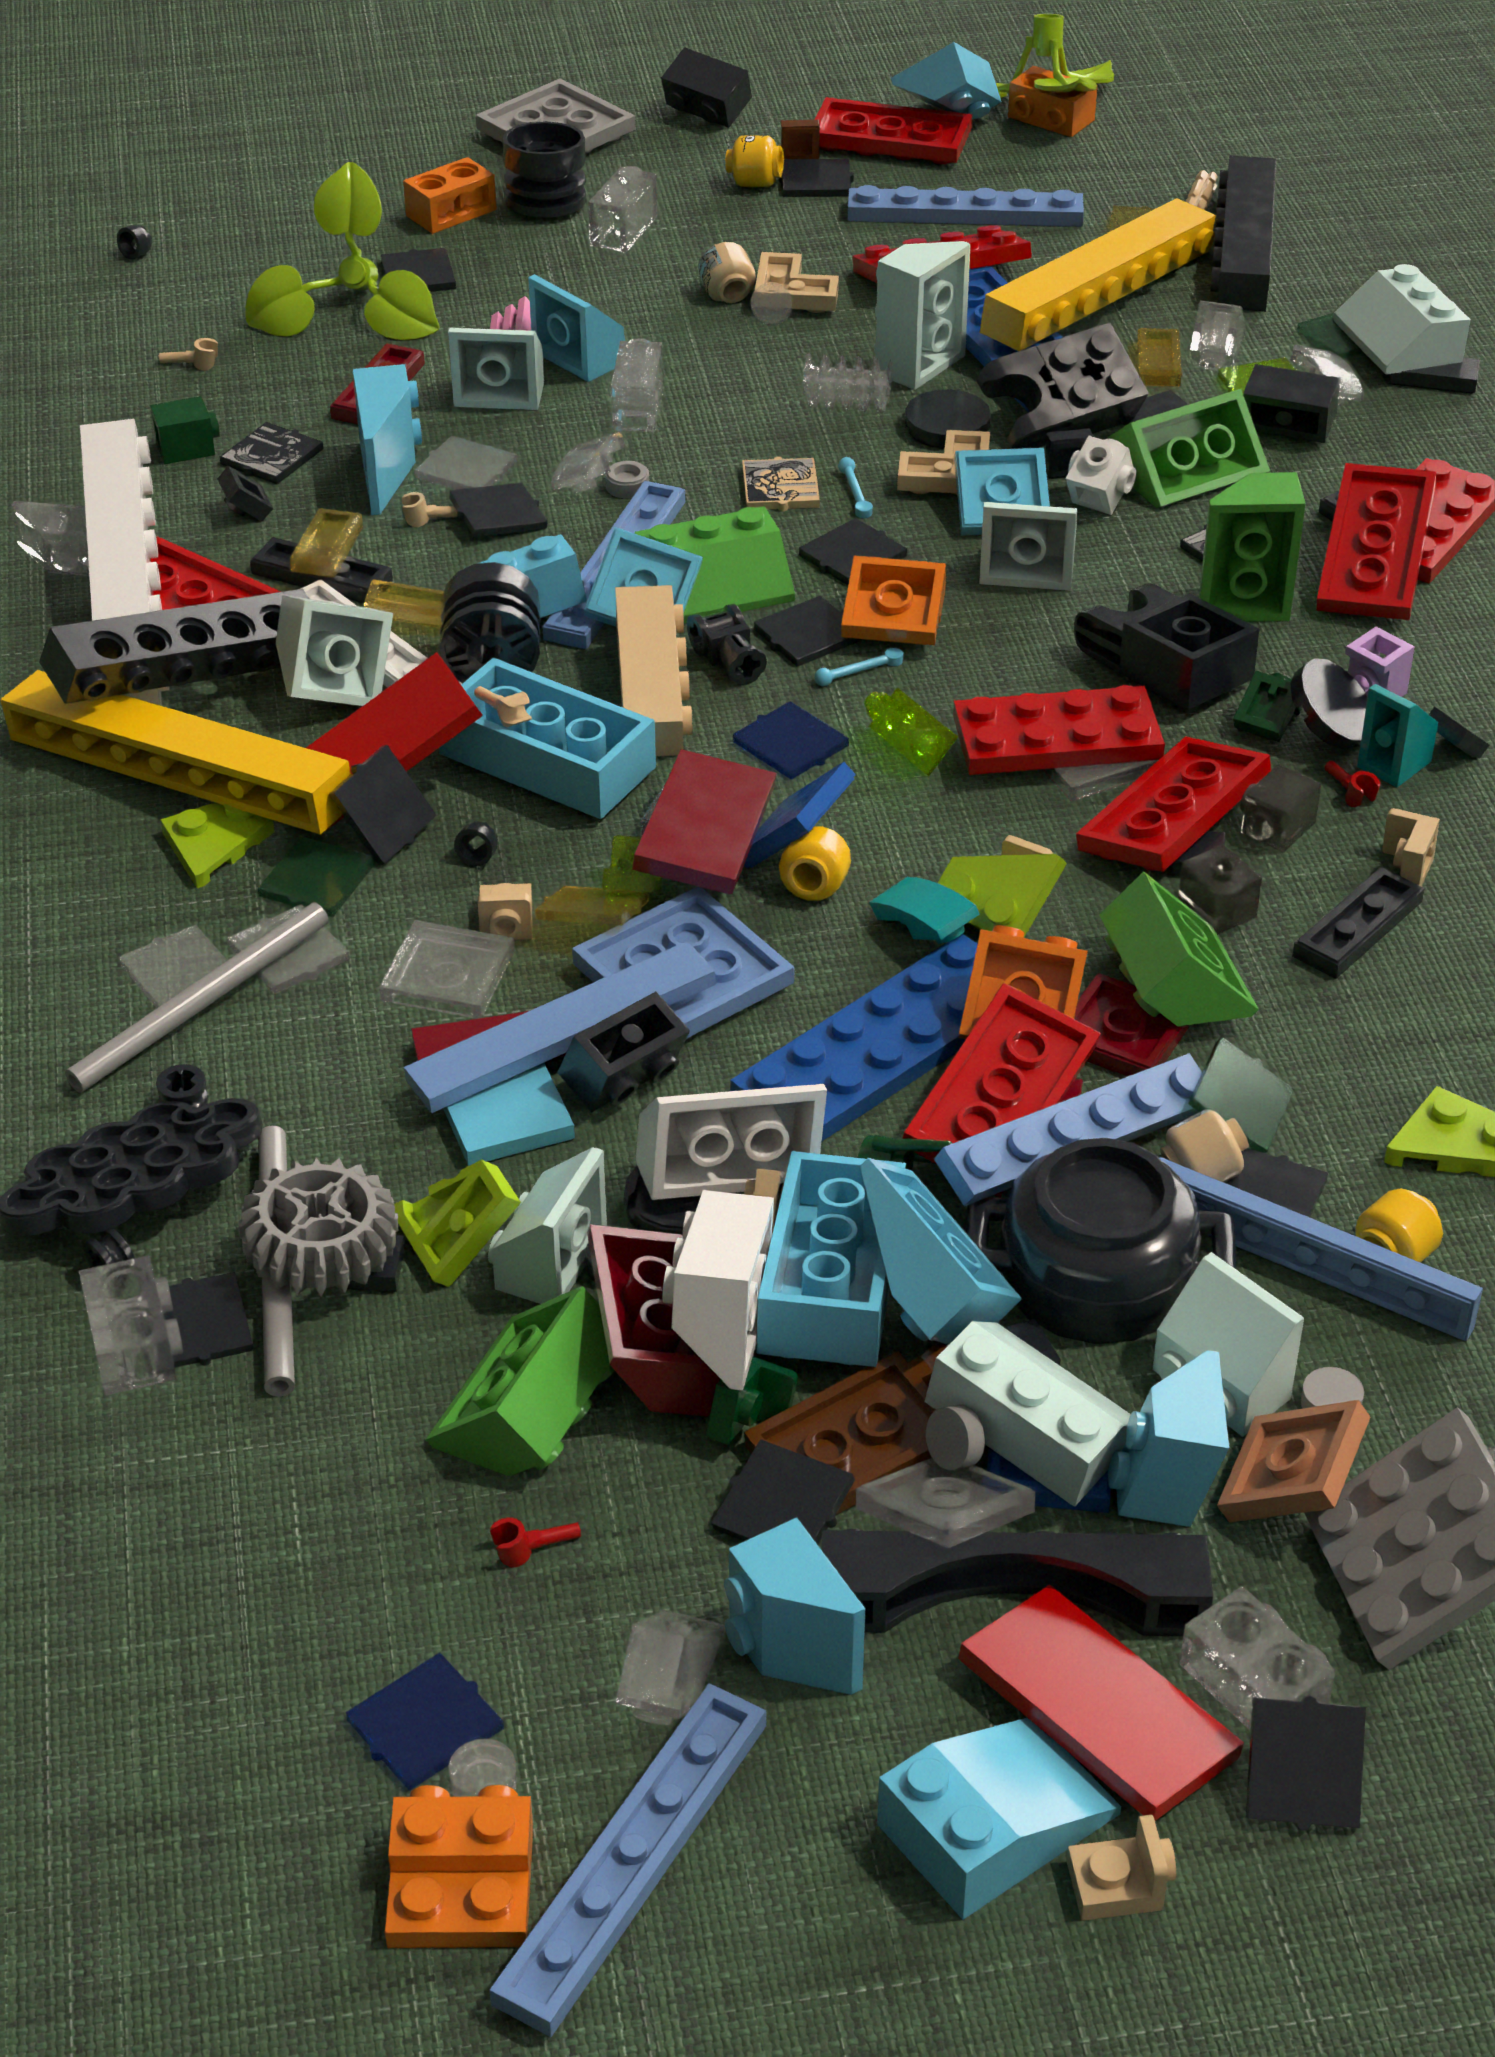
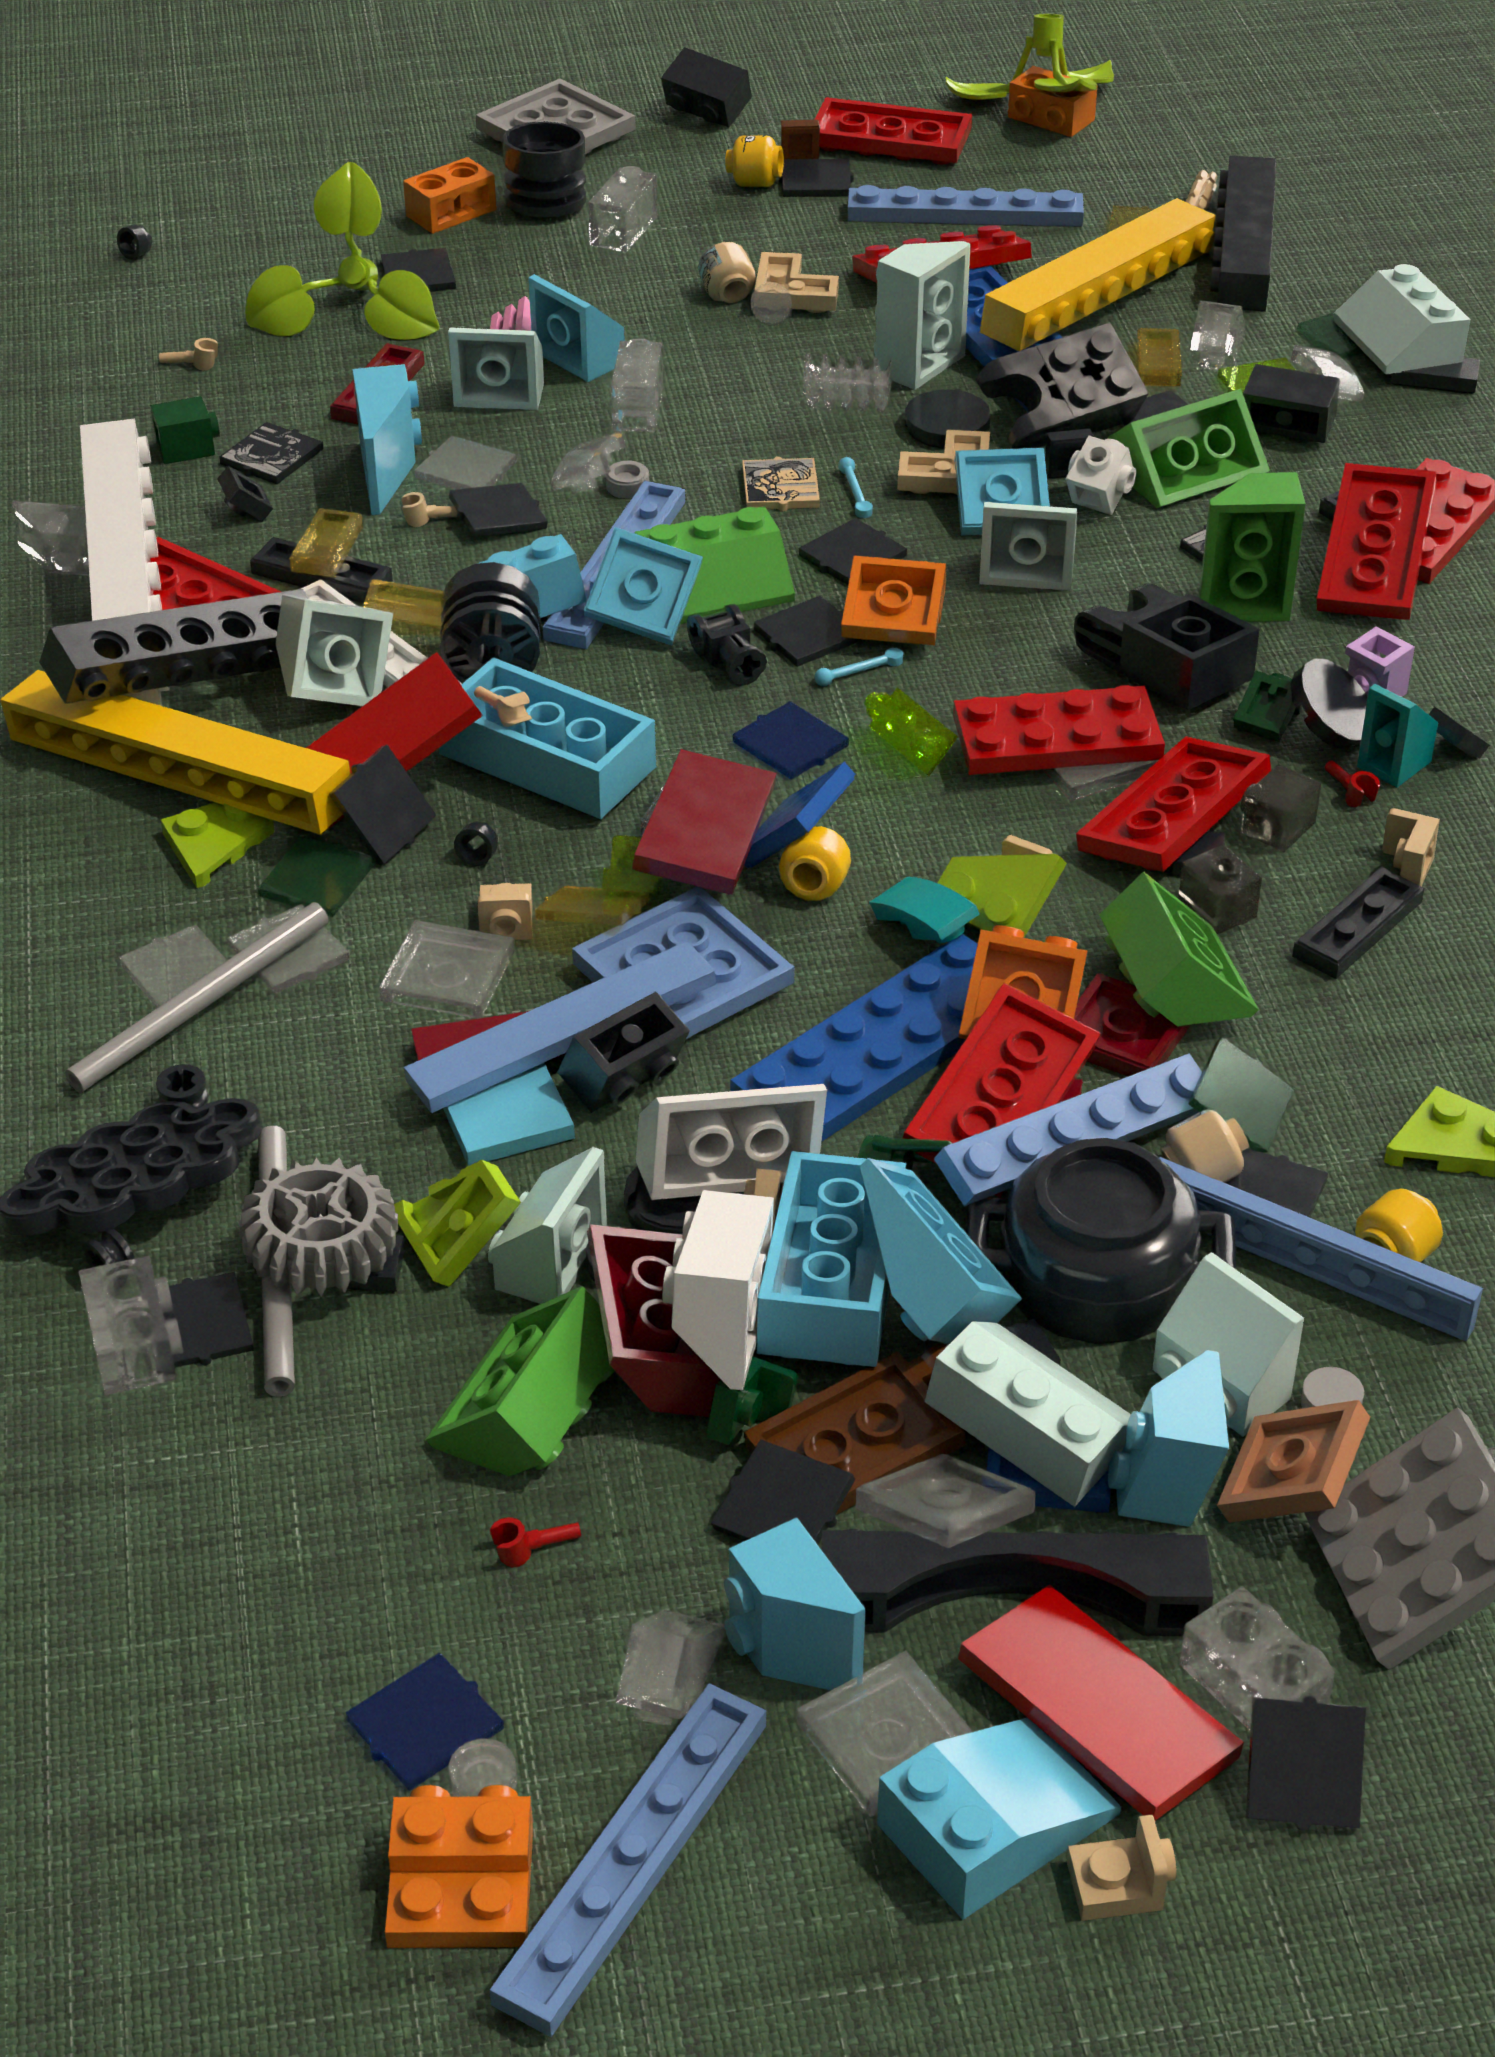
tan brick [615,585,692,756] -> none
medium azure slope [891,42,1002,119] -> none
light grey tile [926,1405,985,1470] -> none
none -> clear tile [797,1651,973,1817]

